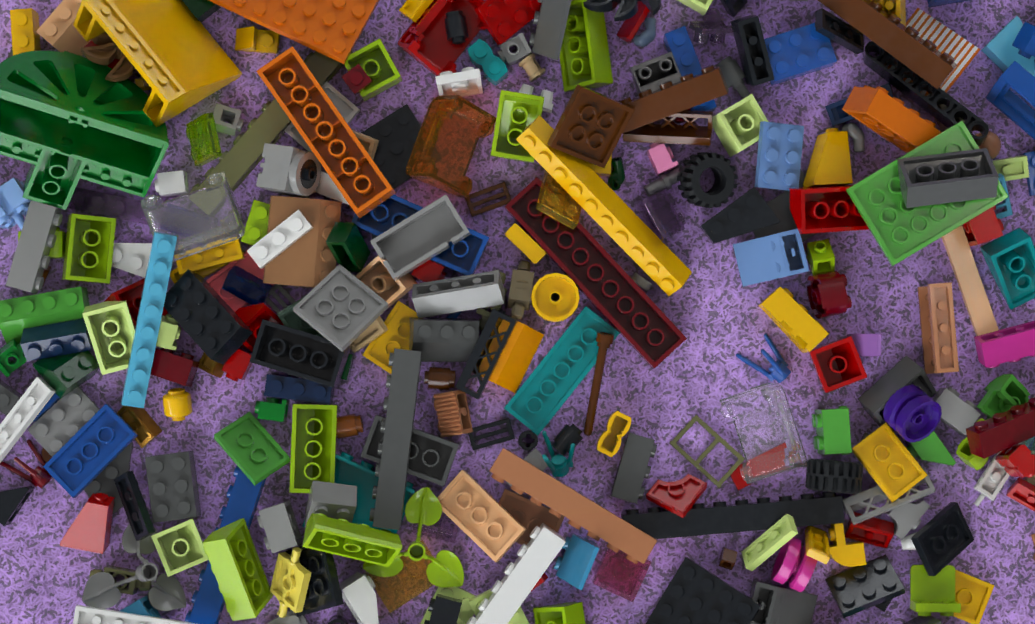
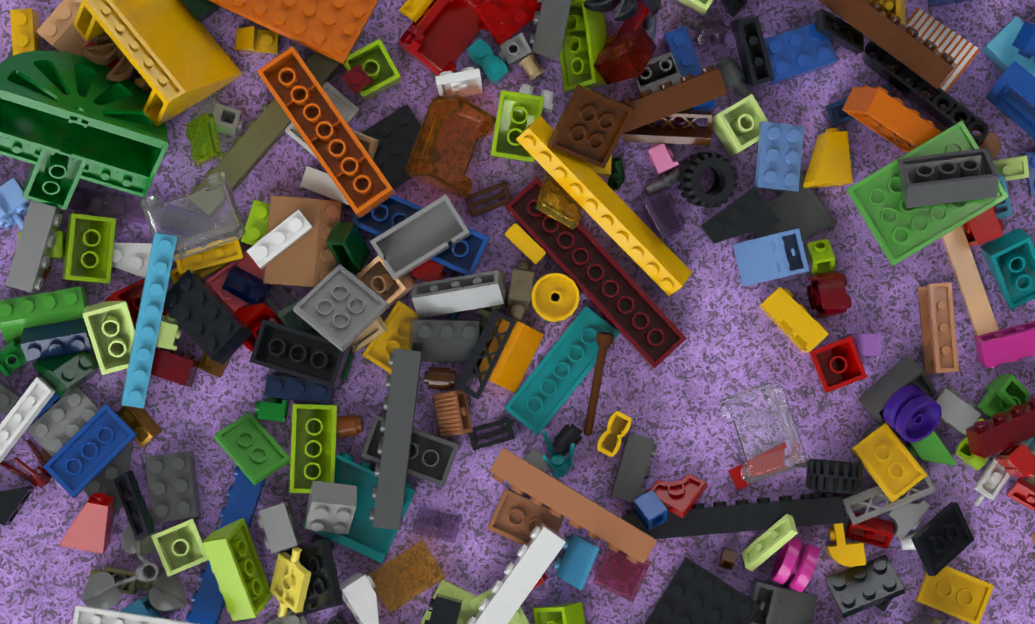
white brick [154,170,189,197] -> none
yellow head [163,388,192,421] -> none
red brick [222,348,252,382] -> none
light grey piece [256,143,321,198] -> none
lime slope [302,513,402,567] -> none
lime plant [363,487,464,588] -> none
light nougat plate [437,470,527,562] -> none
black brick [444,11,469,44] -> none
black bush [518,431,538,451] -> none
light grey tile [631,273,653,291] -> none
olive window [669,415,745,488] -> none
blue plant [736,334,791,383] -> none
red slope [789,184,869,234] -> none
yellow tile [805,526,830,565] -> none
bright green brick [812,406,852,455] -> none
light grey arm [842,122,865,152] -> none
lime bracket [910,565,961,616] -> none
none -> clear red brick [593,27,656,85]
none -> blue brick [634,490,668,531]

